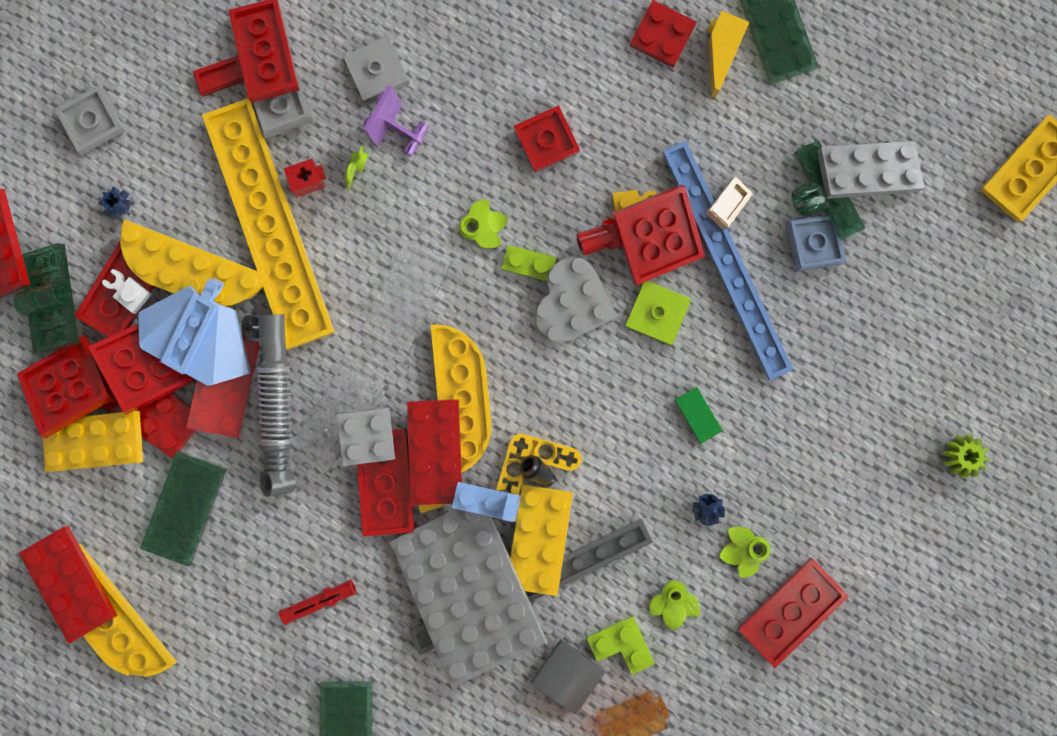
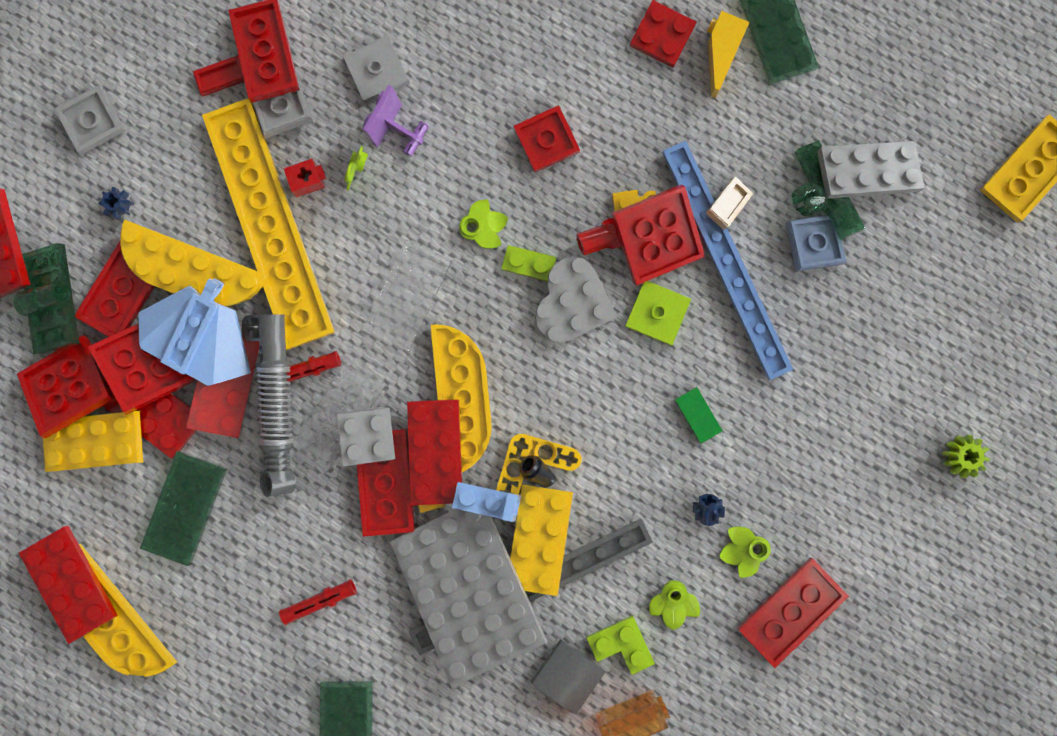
white plate [102,269,152,314] -> none
none -> red pin [287,351,341,382]

